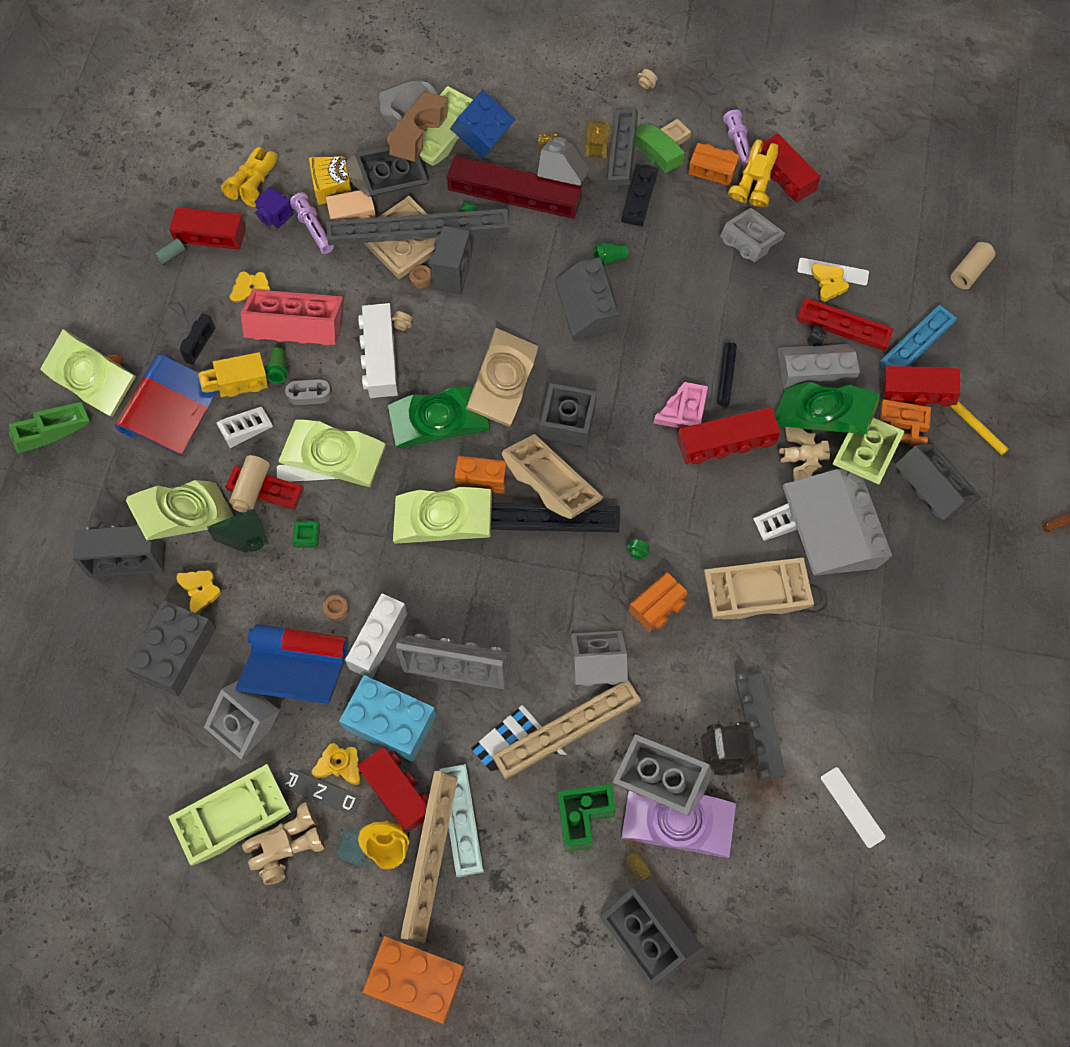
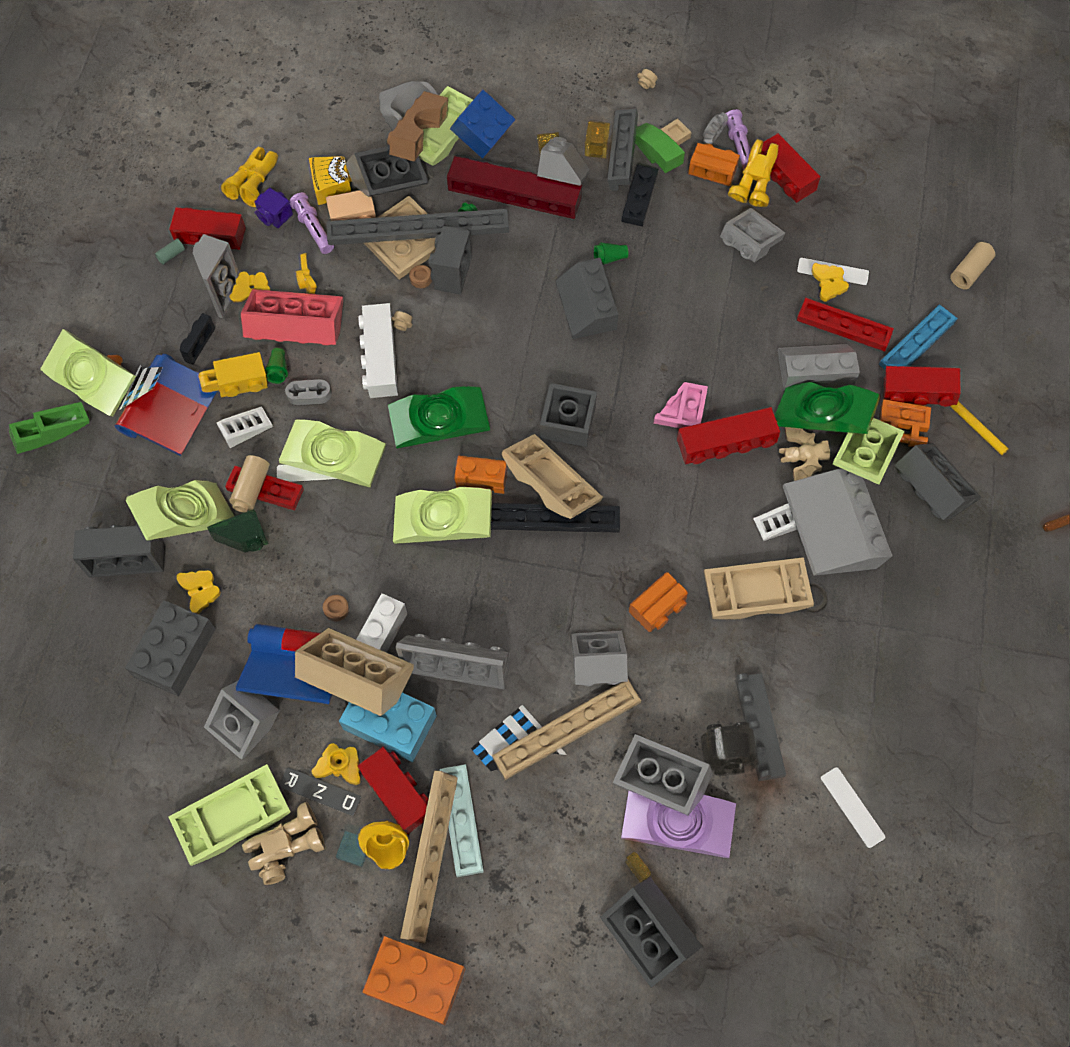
green tile [292,521,320,548] -> none
tan slope [466,328,538,427] -> none
green brick [557,784,616,852] -> none
green plate [626,539,650,560] -> none
black axle [717,342,737,407] -> none
black plate [807,325,827,346] -> none
none -> sticker [119,365,163,410]
none -> light grey slope [192,234,239,318]
none -> tan slope [295,628,414,716]
none -> yellow animal [296,253,317,294]
none -> light grey gear [703,112,728,144]

